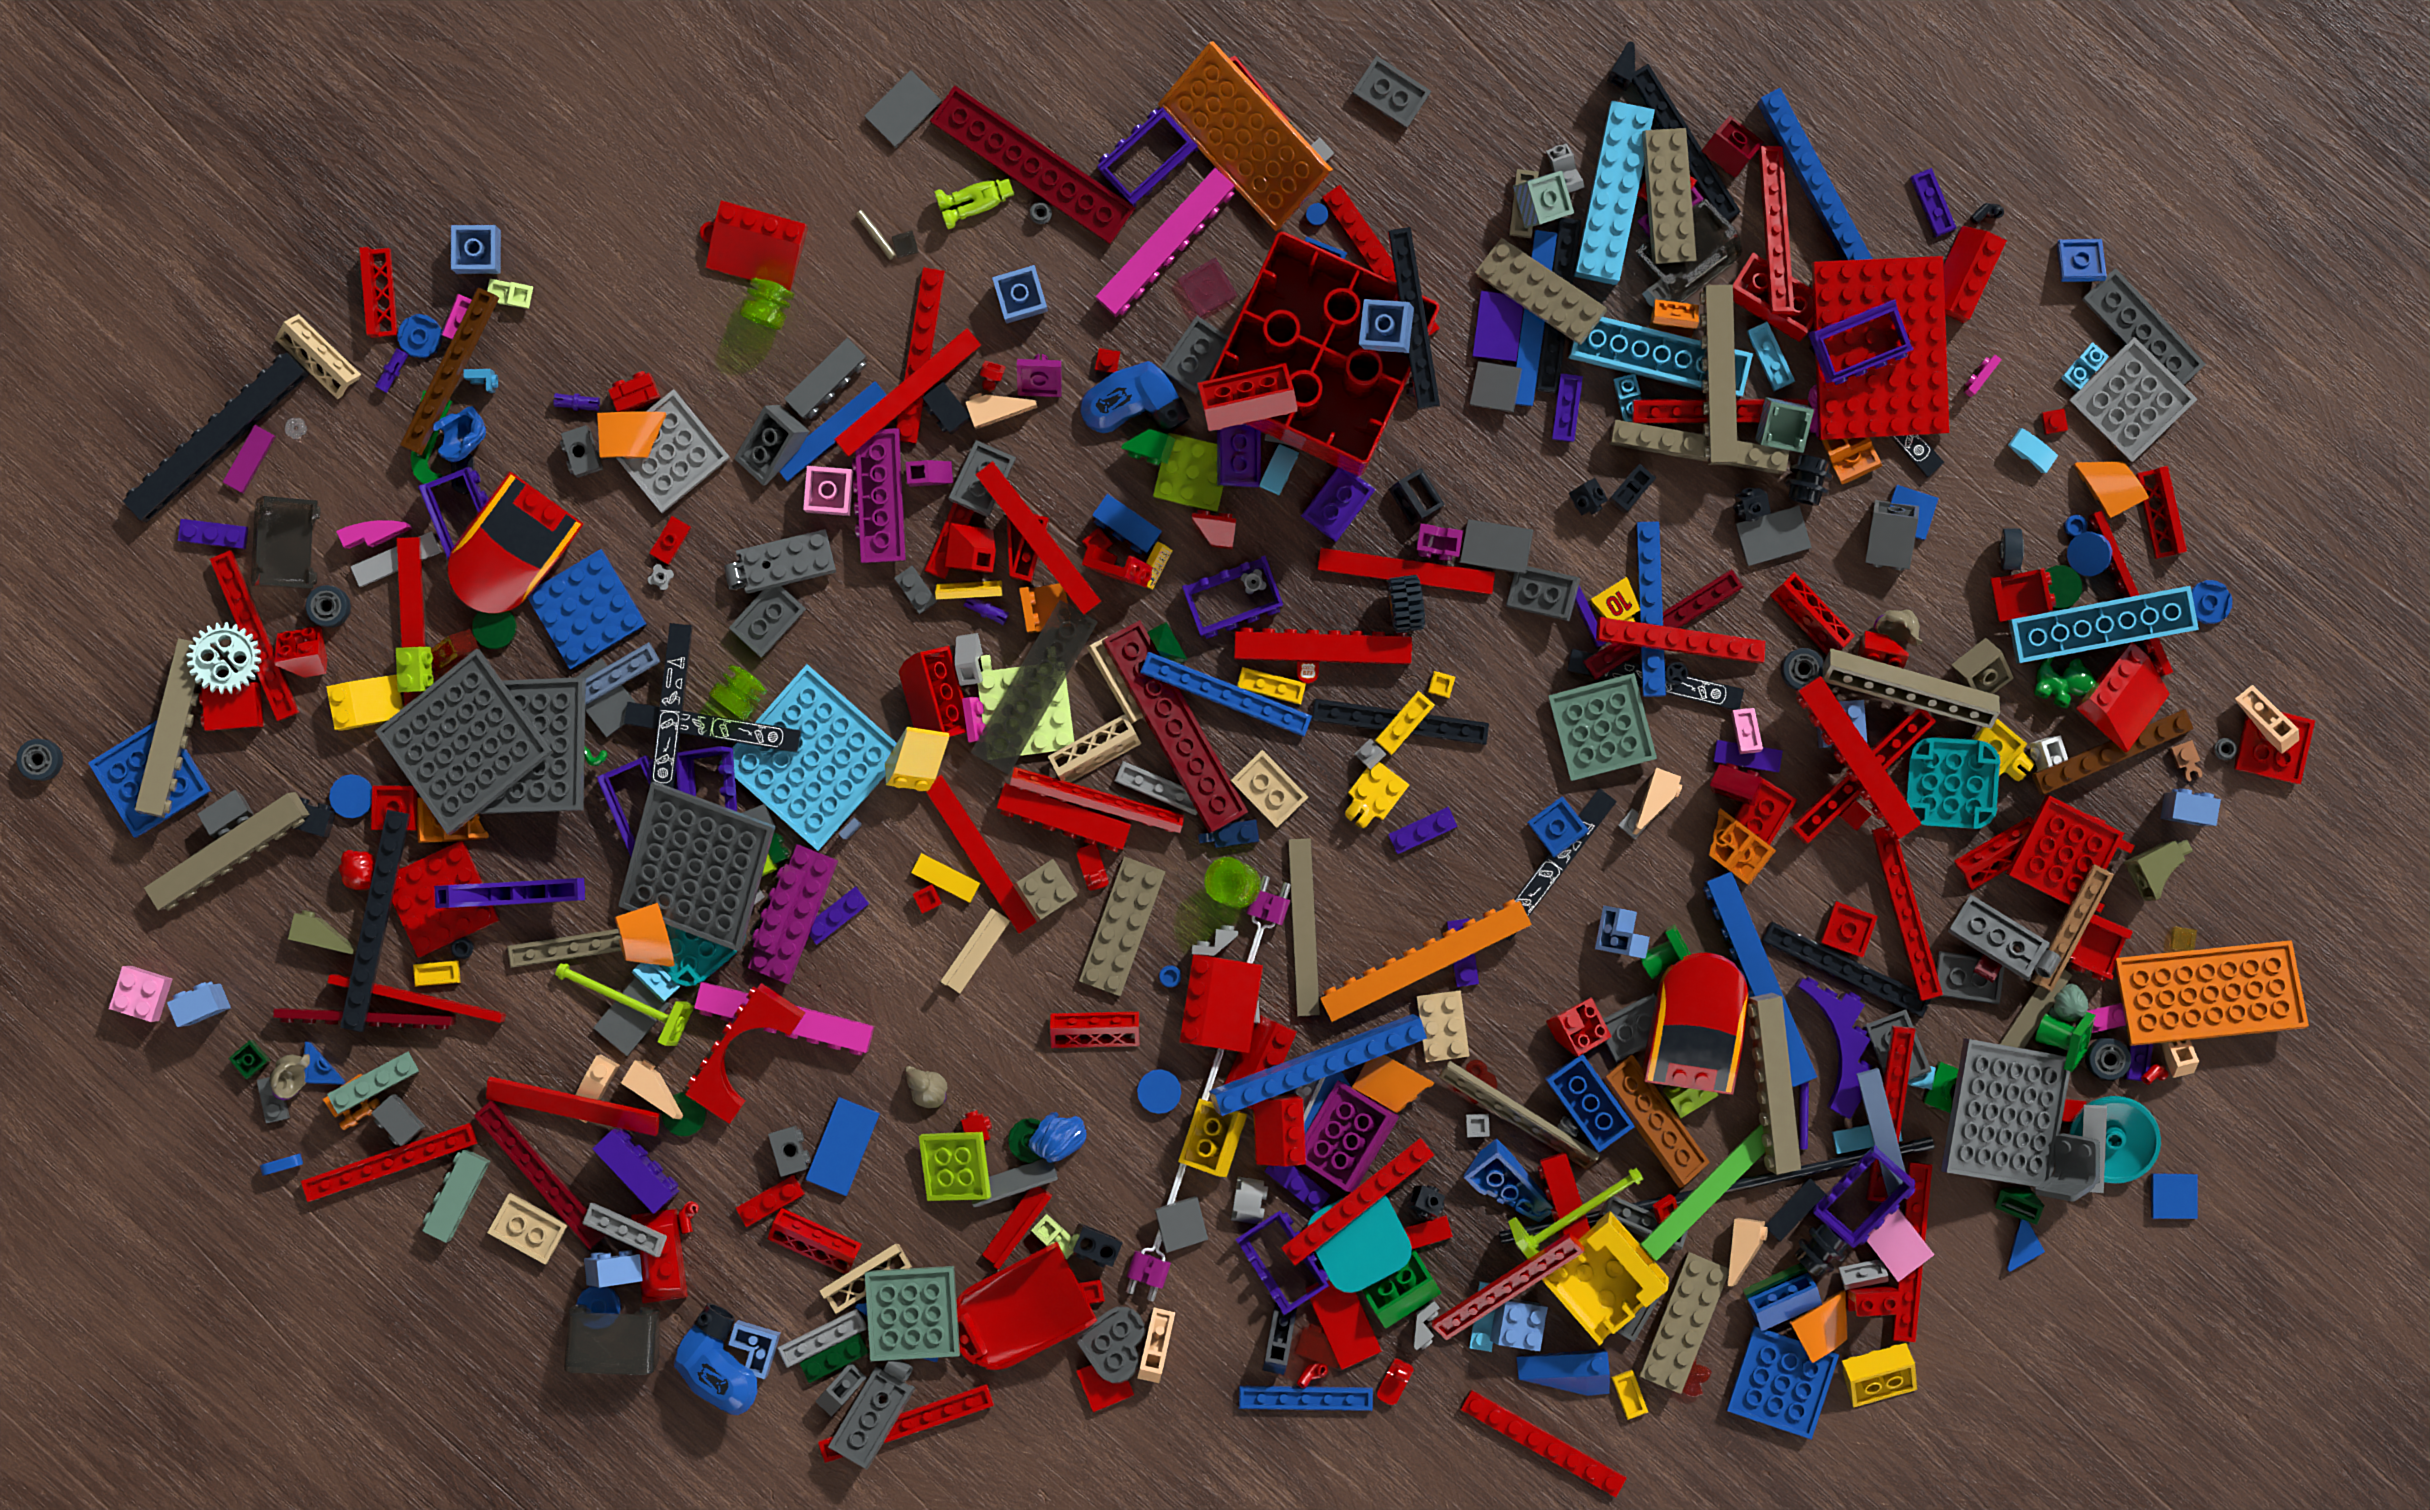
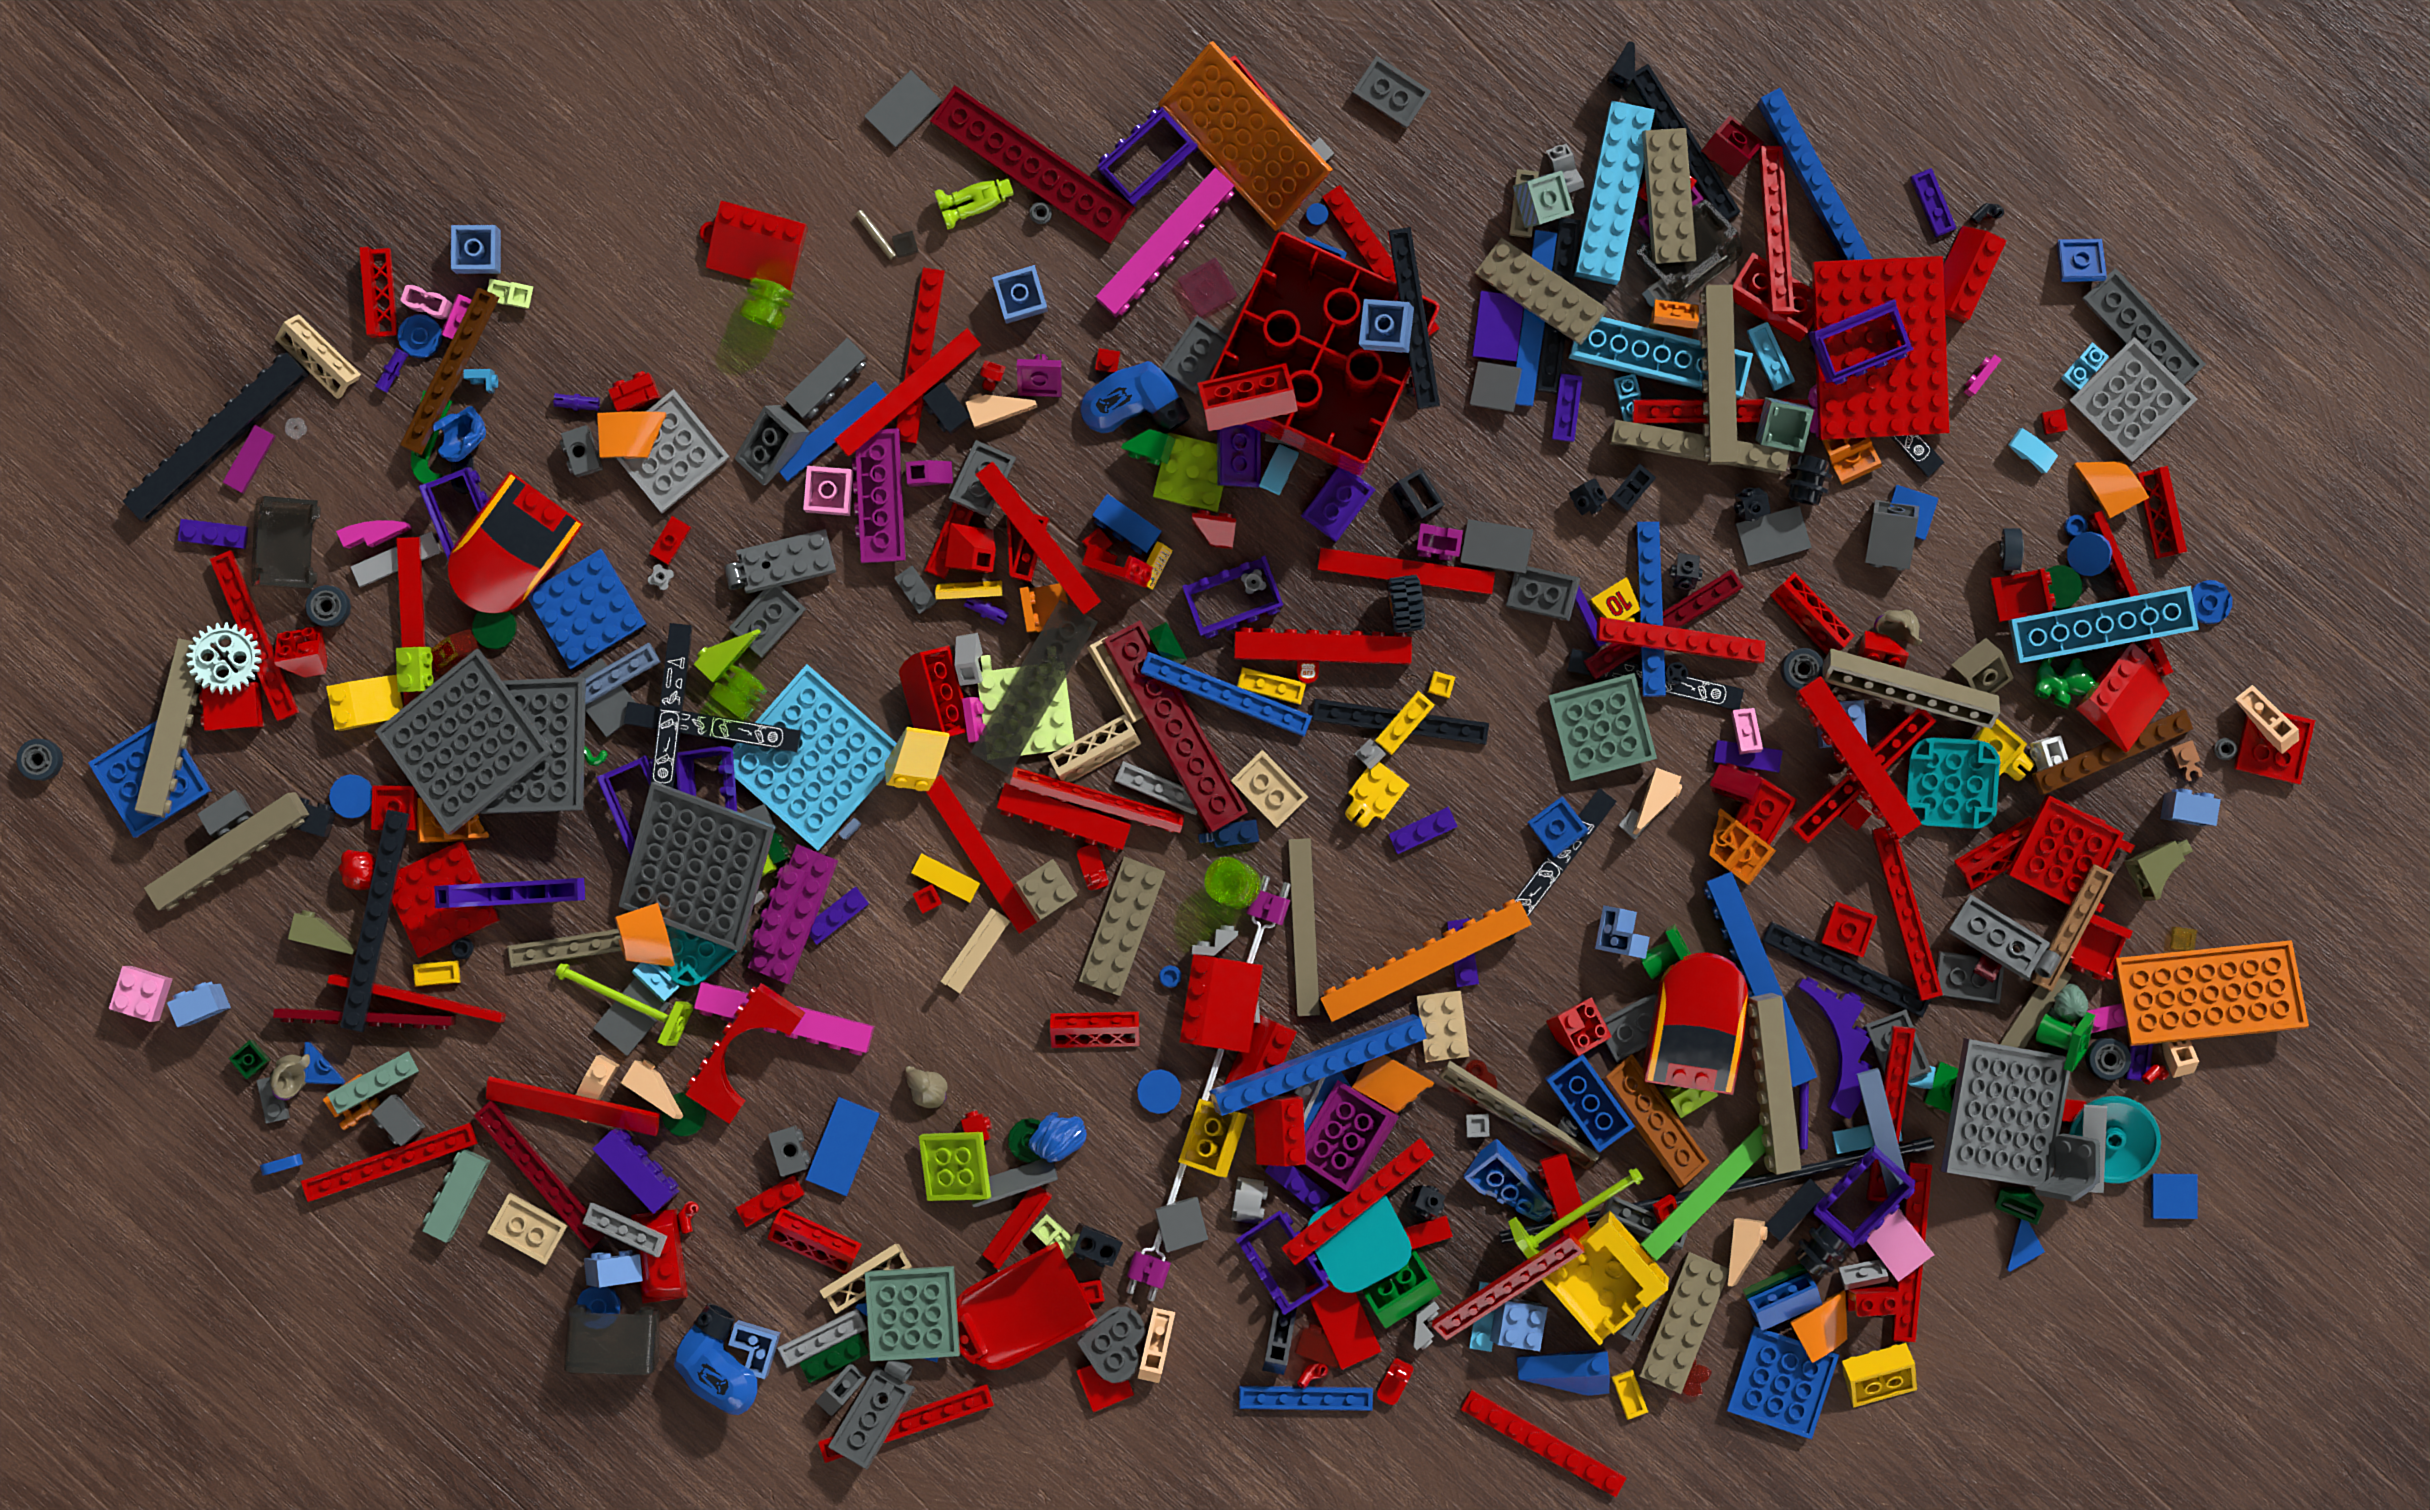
none -> bright pink brick [401,285,453,320]
none -> lime slope [694,629,761,682]
none -> black brick [1670,553,1703,590]

